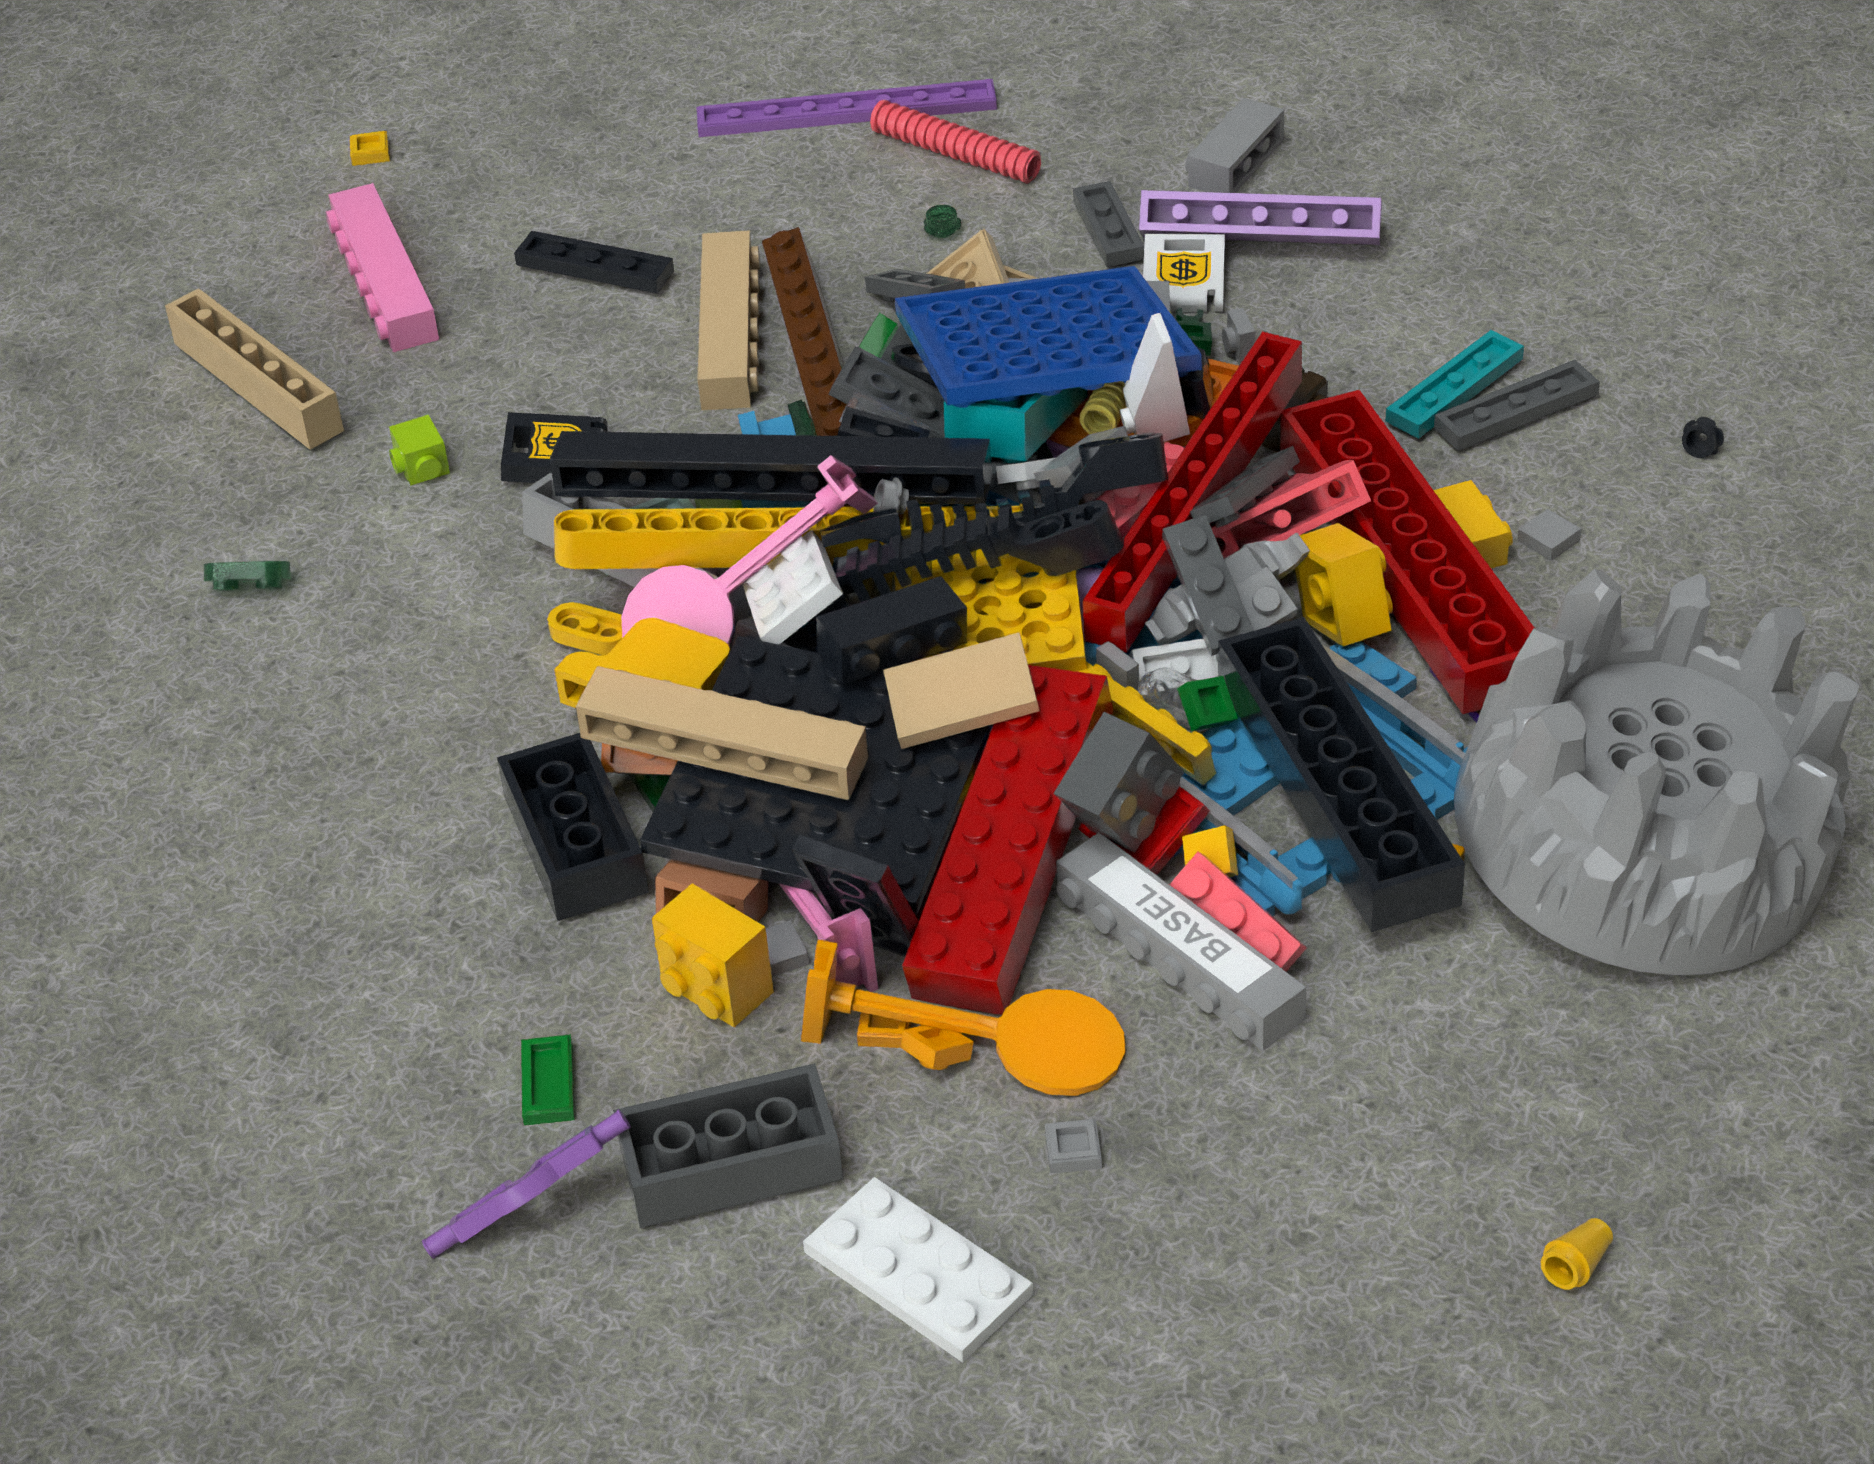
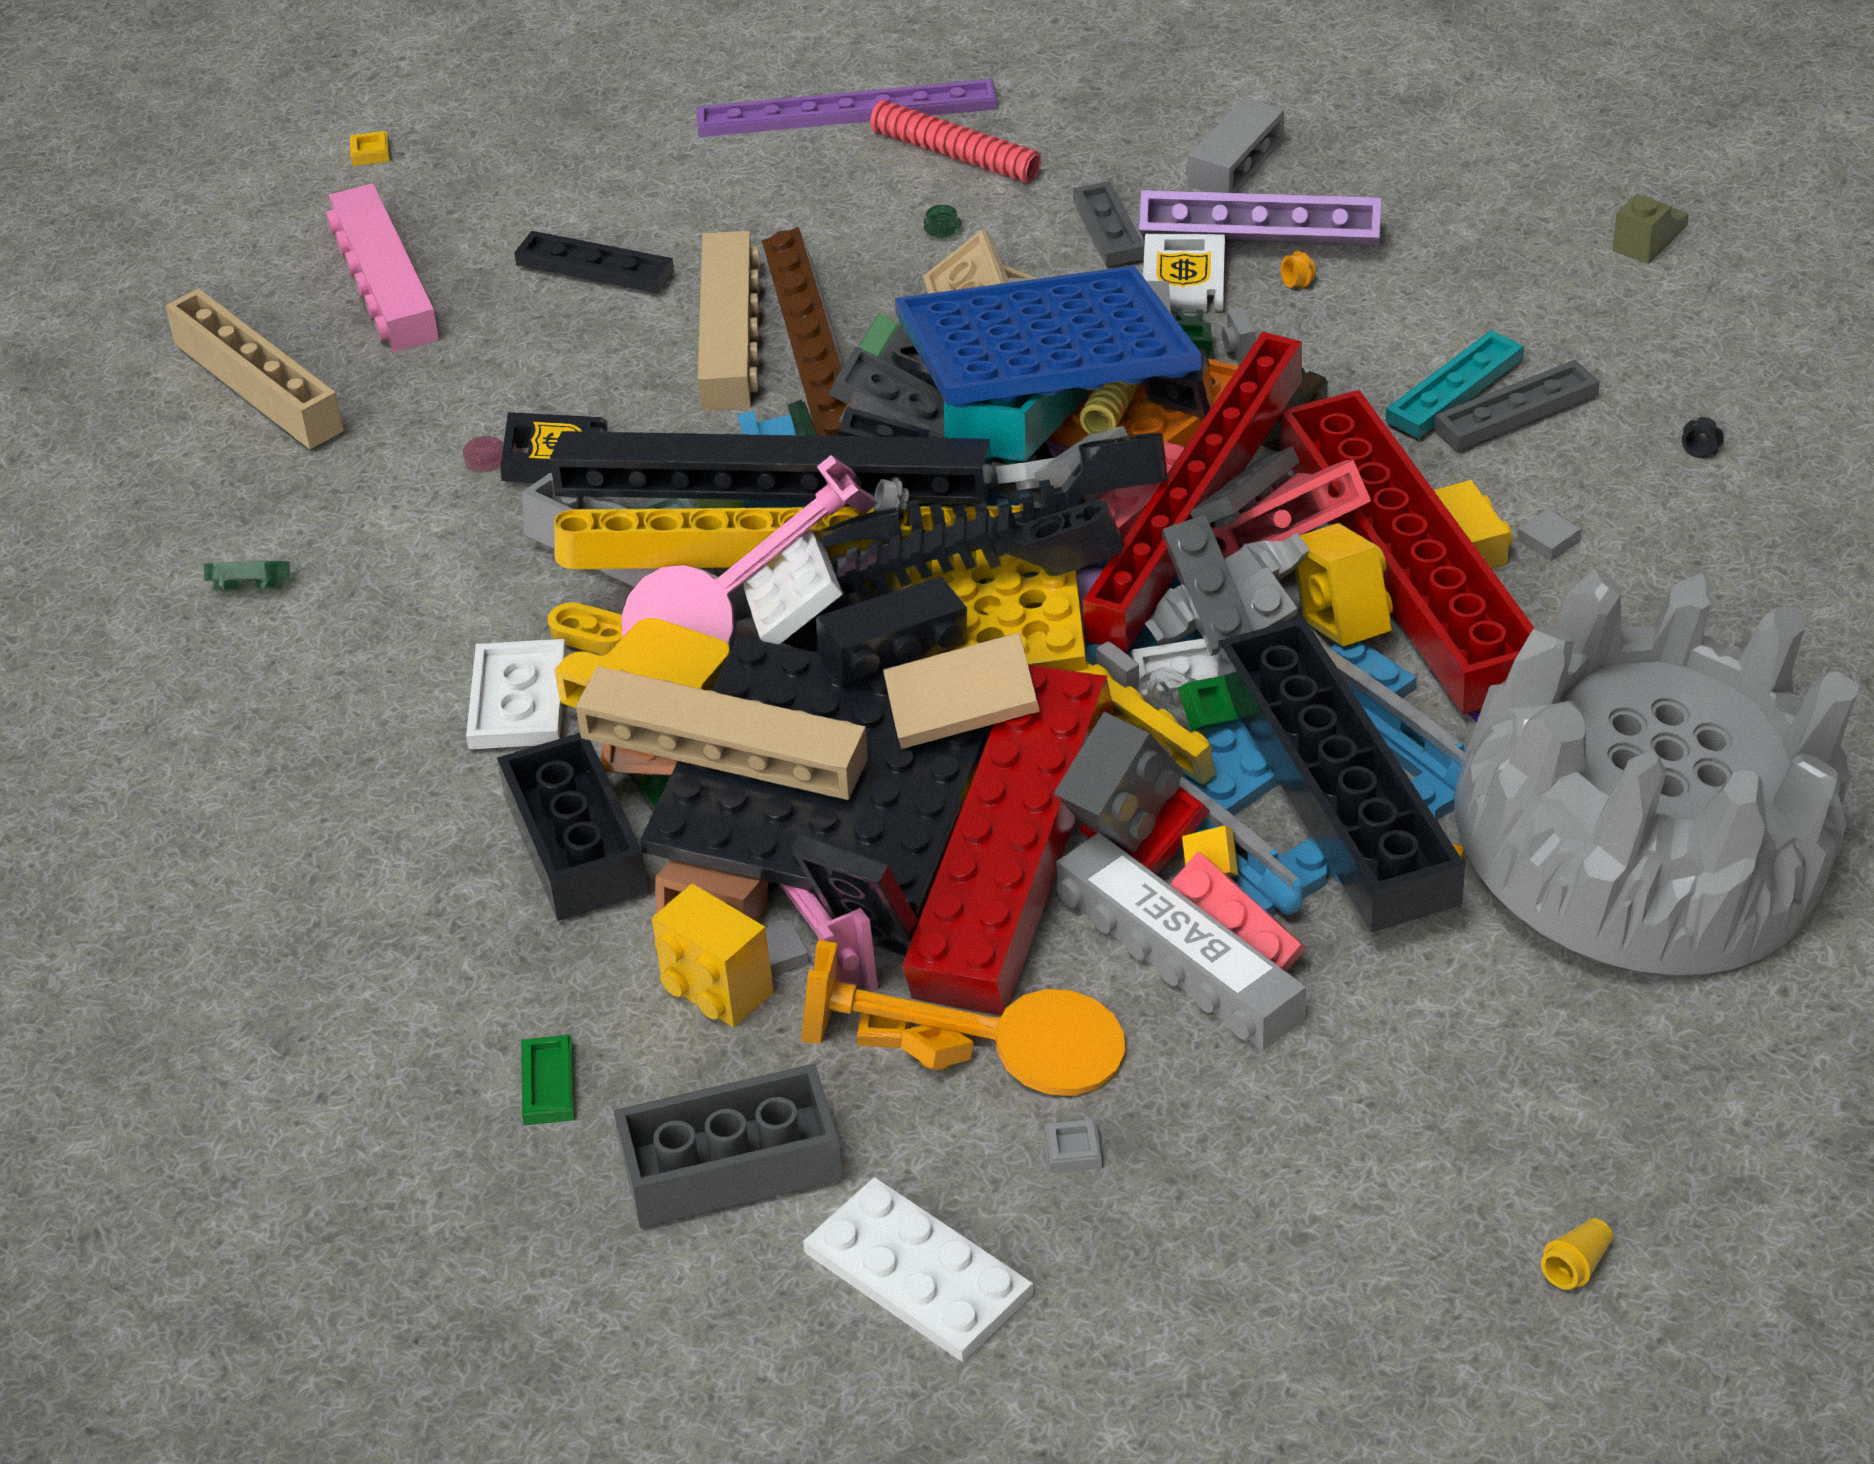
lime brick [389,414,450,486] -> none
medium lavender piece [422,1109,631,1259] -> none
dark grey plate [865,269,966,301] -> none
white slope [1120,313,1190,442] -> none
none -> clear pink tile [463,436,503,473]
none -> white plate [466,639,567,749]
none -> light orange plate [1280,251,1316,289]
none -> olive arch [1613,194,1689,264]

